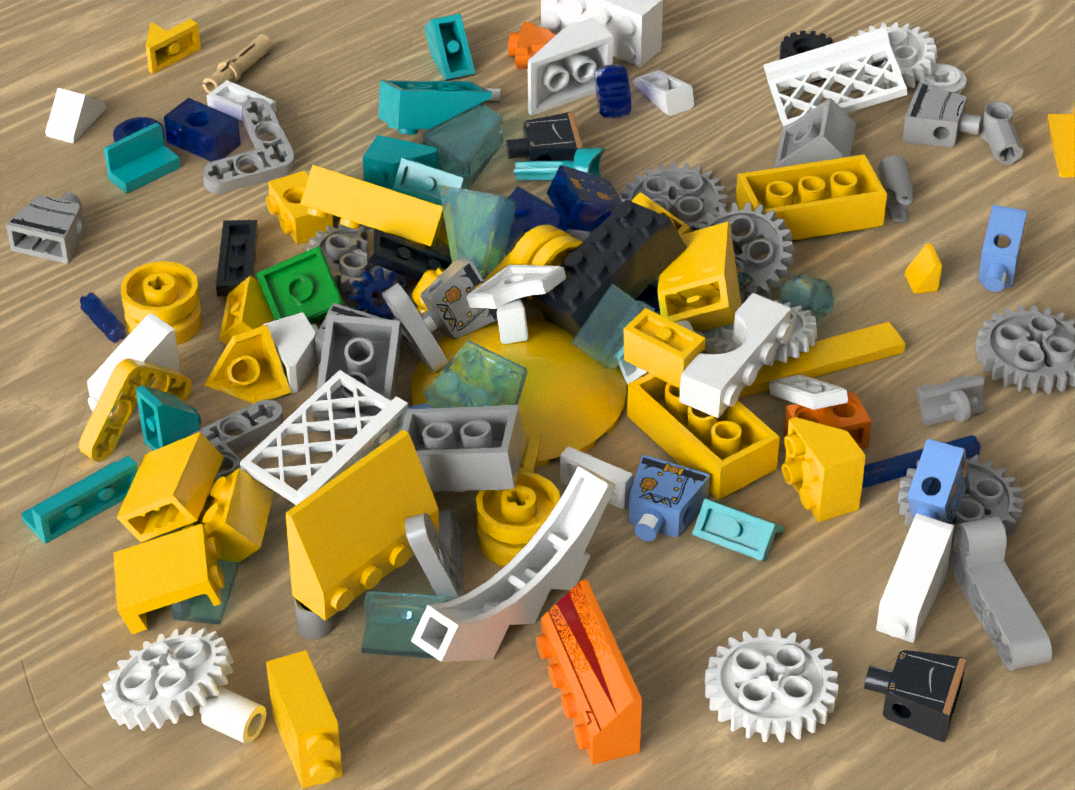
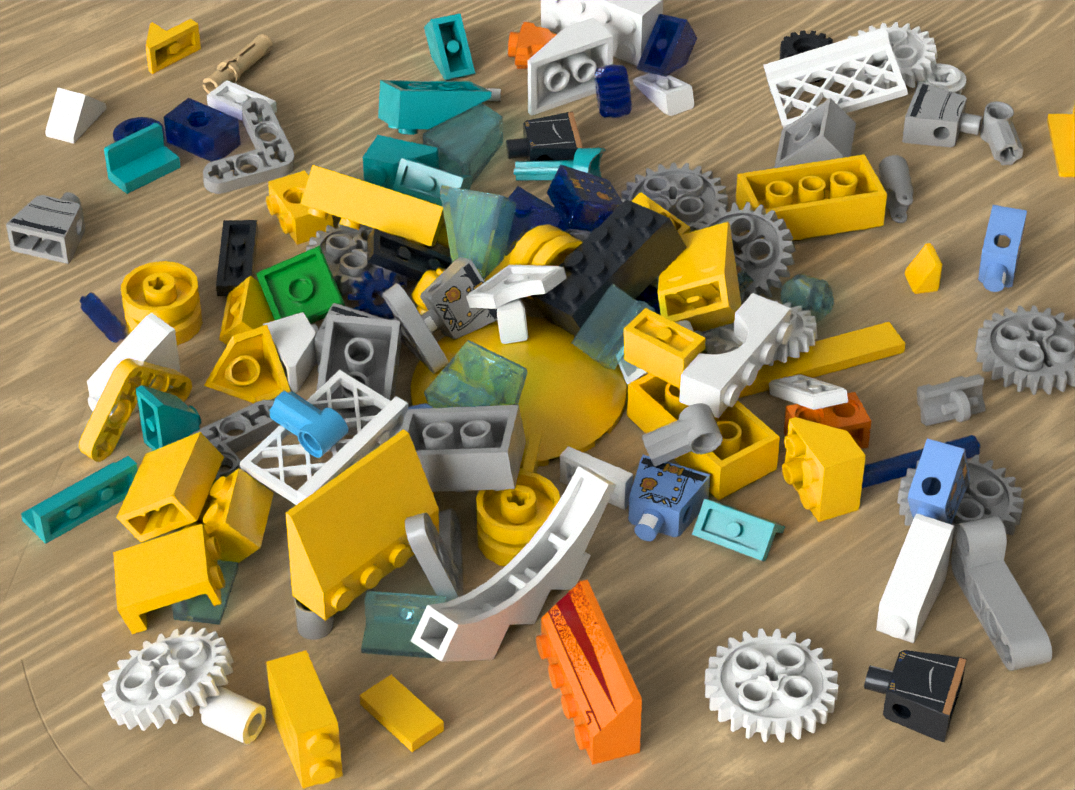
none -> dark azure piece [269,391,349,458]
none -> yellow tile [359,674,444,752]
none -> clear blue slope [636,14,698,77]
none -> light grey piece [642,403,723,467]

